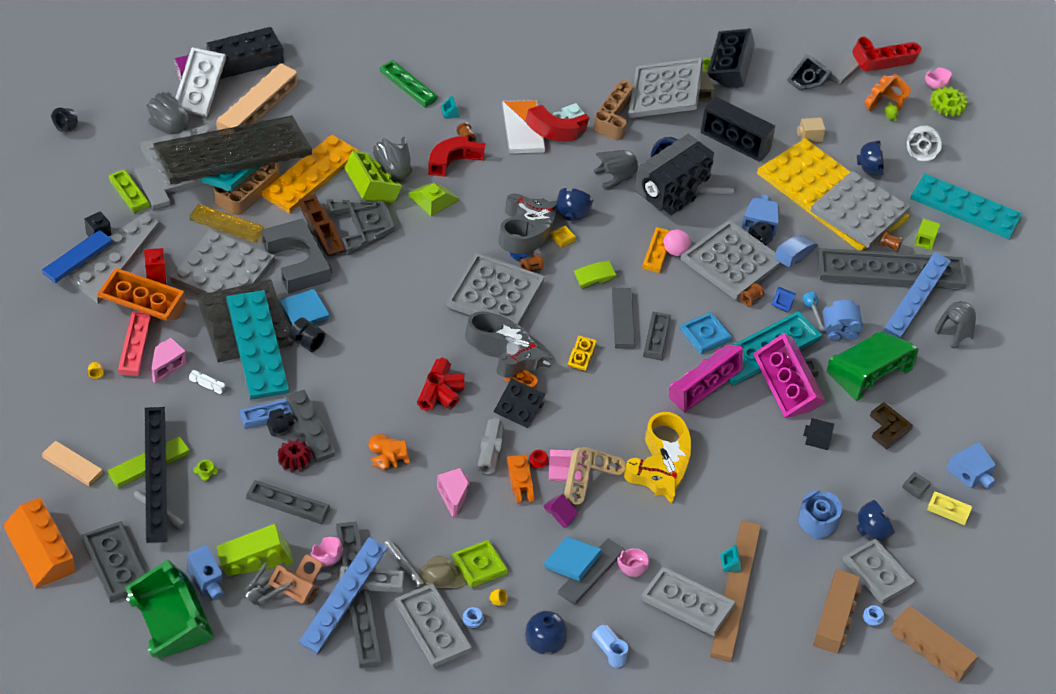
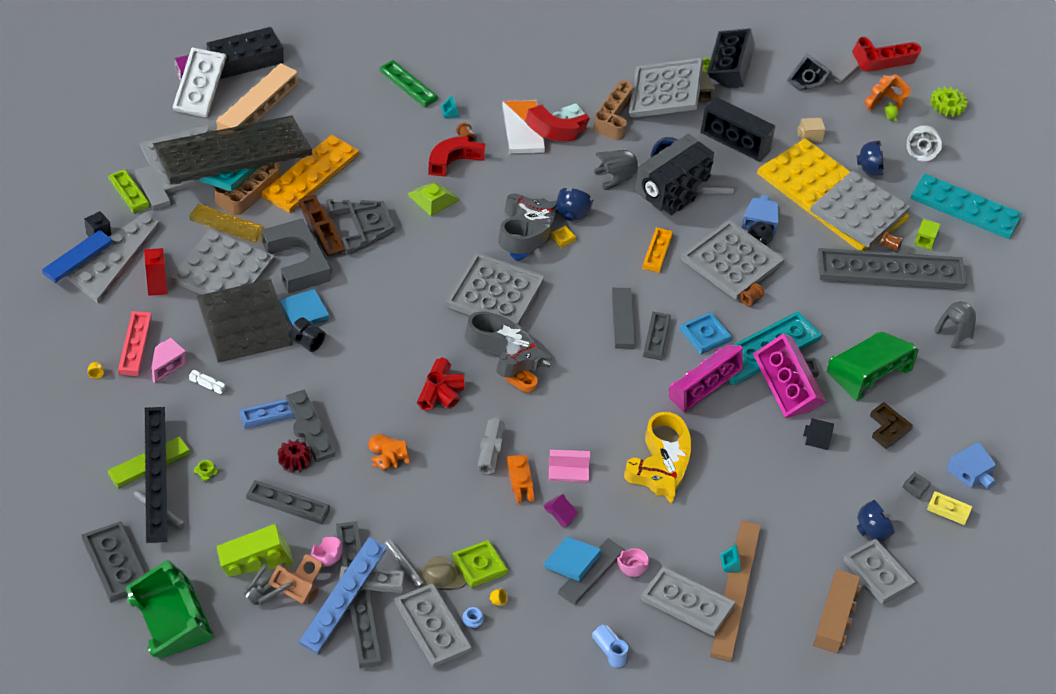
orange slope [3,497,75,589] -> none
light nougat tile [42,441,103,487] -> none
black piece [51,107,78,132] -> none
orange slope [97,268,186,321] -> none
dark grey hair [146,92,189,134] -> none
medium blue torso [187,545,224,600] -> none
teal plate [226,290,289,400] -> none
black piece [266,408,294,437] -> none
lime wedge [345,150,402,204] -> none
dark grey hair [373,137,412,181] -> none
bright pink slope [437,468,470,518] -> none
black hinge [493,378,546,428] -> none
dark orange bush [520,254,544,271] -> none
dark blue cylinder [525,611,568,654] -> none
red plate [529,449,549,469] -> none
tan beam [564,447,625,505] -> none
yellow slope [567,335,597,371] -> none
lime slope [574,260,617,289] -> none
bright pink hair [663,229,691,256] -> none
blue tile [771,287,796,312] -> none
medium blue slope [774,235,818,268] -> none
medium blue brick [797,490,842,539] -> none
hinge [802,292,826,332] -> none
medium blue brick [823,300,863,341] -> none
light blue plate [863,606,884,626] -> none
medium blue plate [883,252,951,338] -> none
medium nougat brick [891,605,978,683] -> none
bright pink hair [925,68,953,90] -> none

